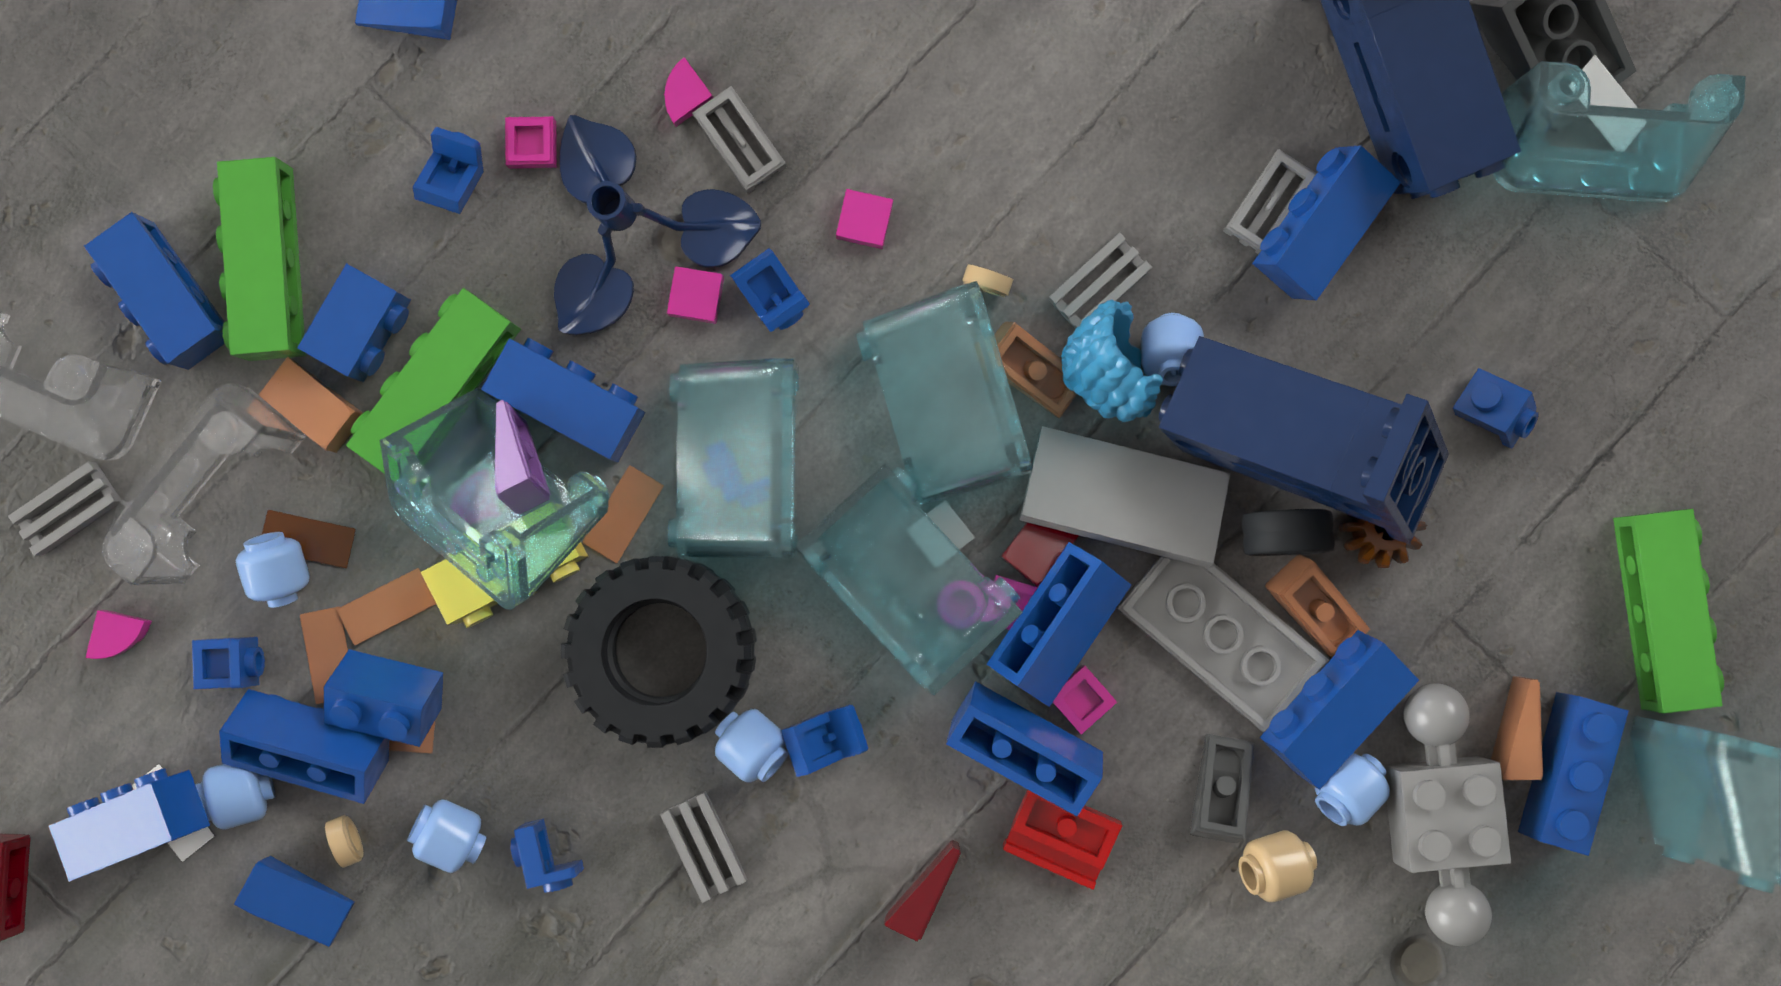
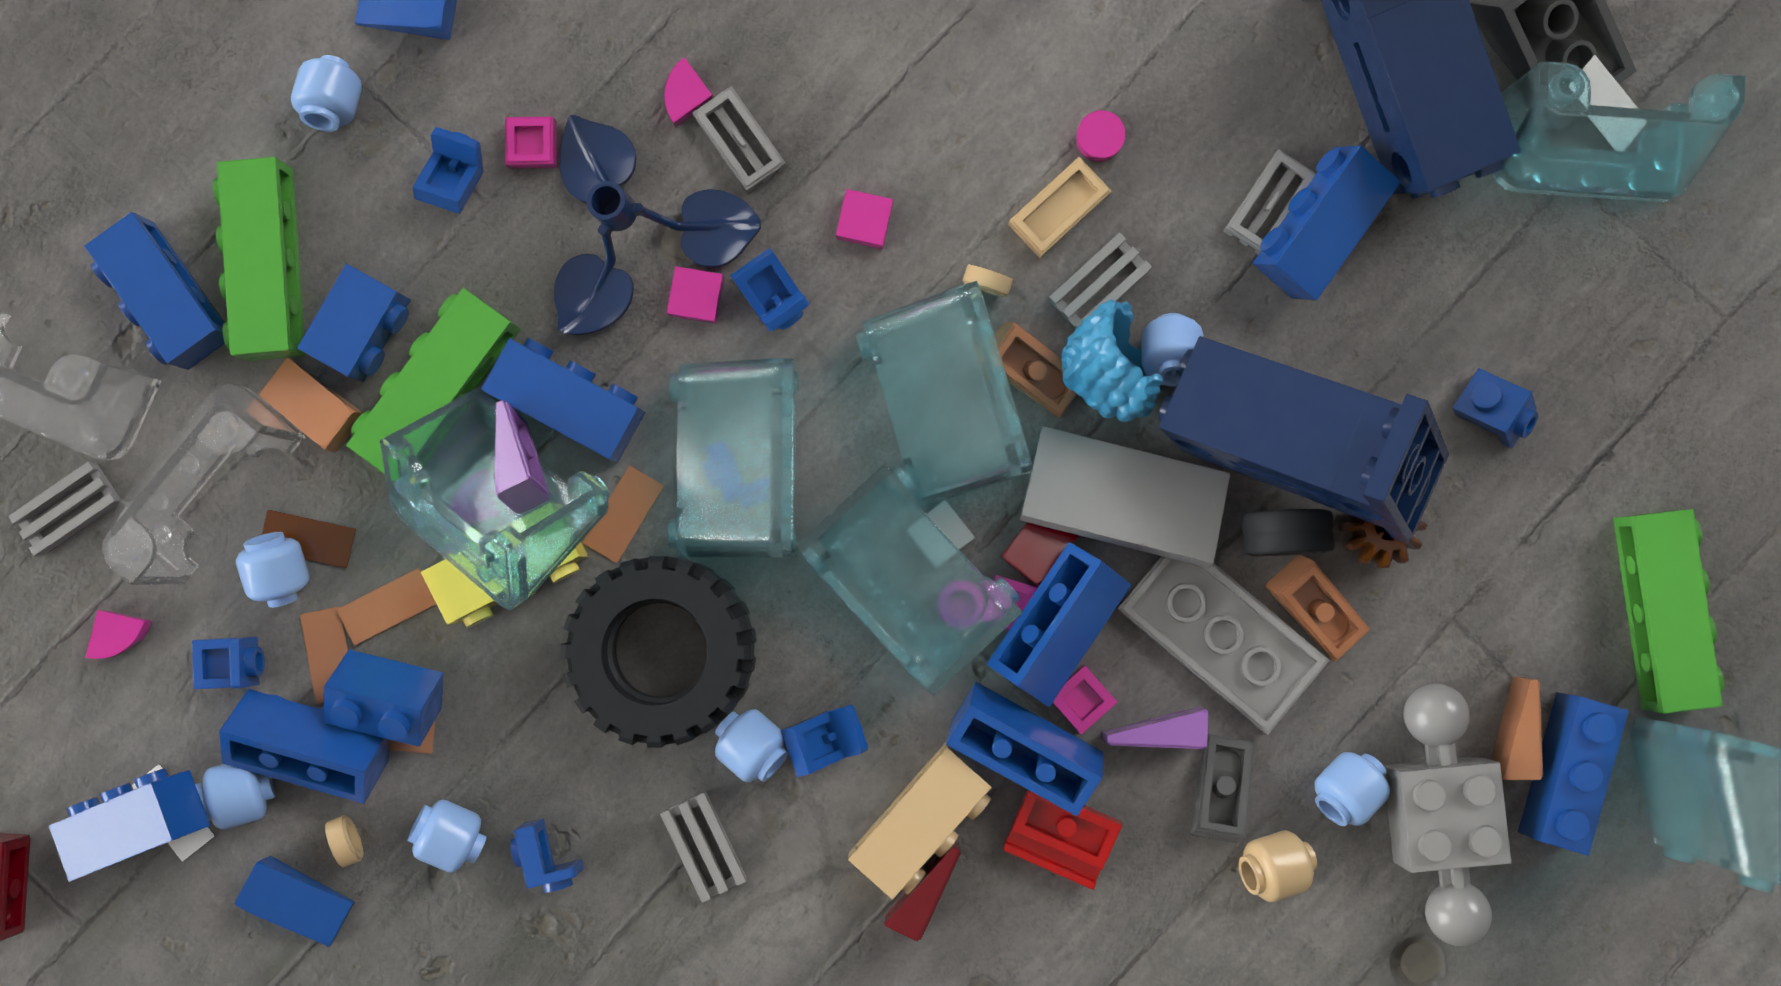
blue brick [1259,630,1419,790] -> none
none -> light blue head [291,55,362,132]
none -> tan brick [848,742,992,900]
none -> tan tile [1008,157,1112,259]
none -> dark pink tile [1076,110,1126,162]
none -> medium lavender slope [1101,707,1208,749]

